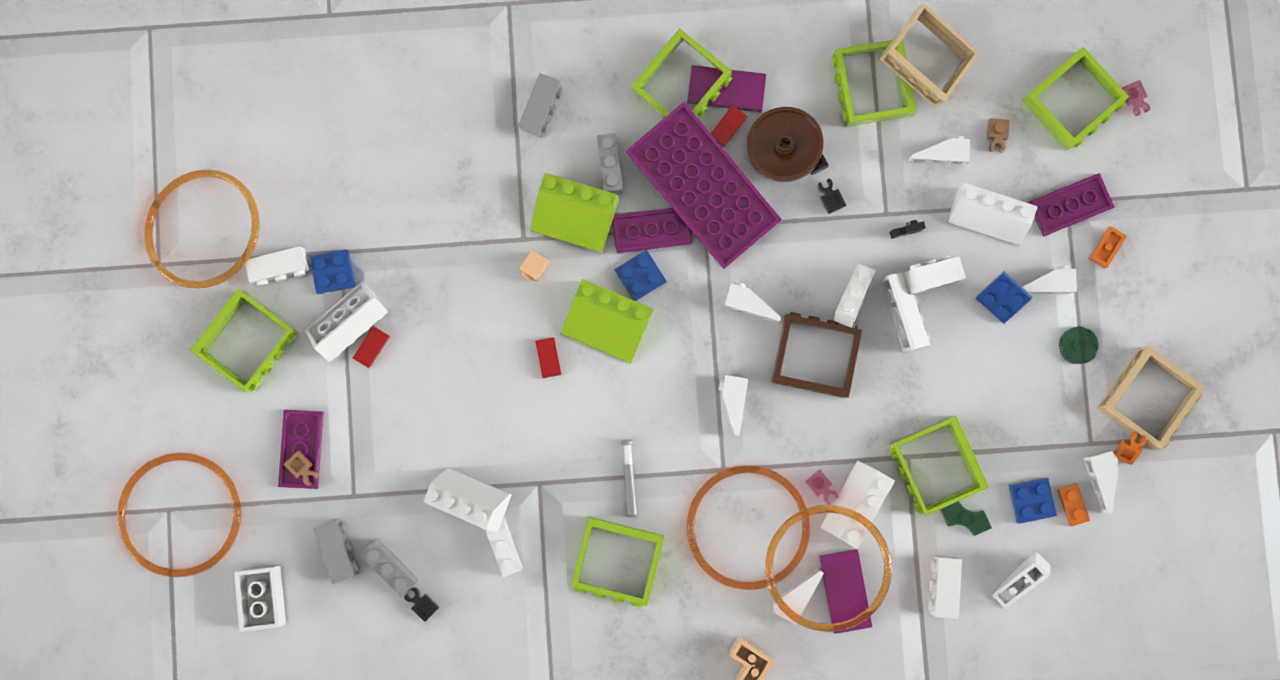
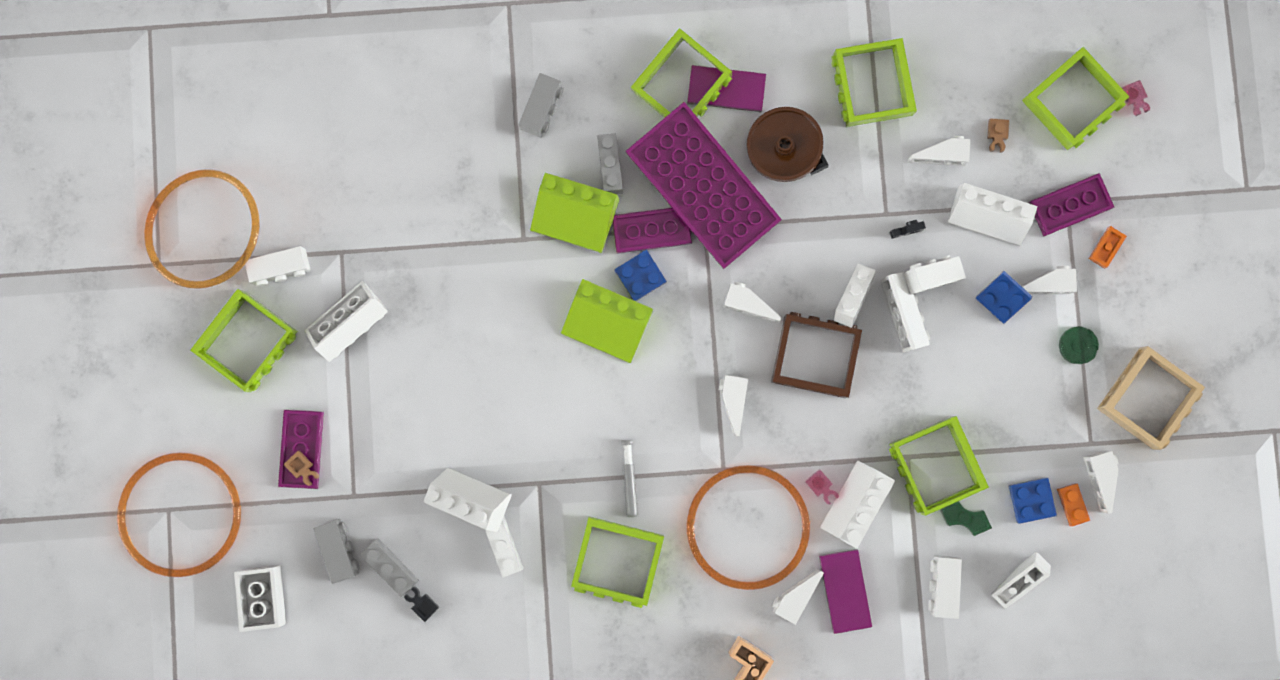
blue plate [310,249,355,295] -> none
red tile [352,326,390,368] -> none
light nougat brick [519,250,549,282] -> none
red tile [535,337,562,379] -> none
red tile [711,105,748,147] -> none
clear orange piece [765,505,892,632] -> none
black plate [817,178,847,215] -> none
tan window [879,3,979,108] -> none
orange plate [1113,431,1147,465] -> none

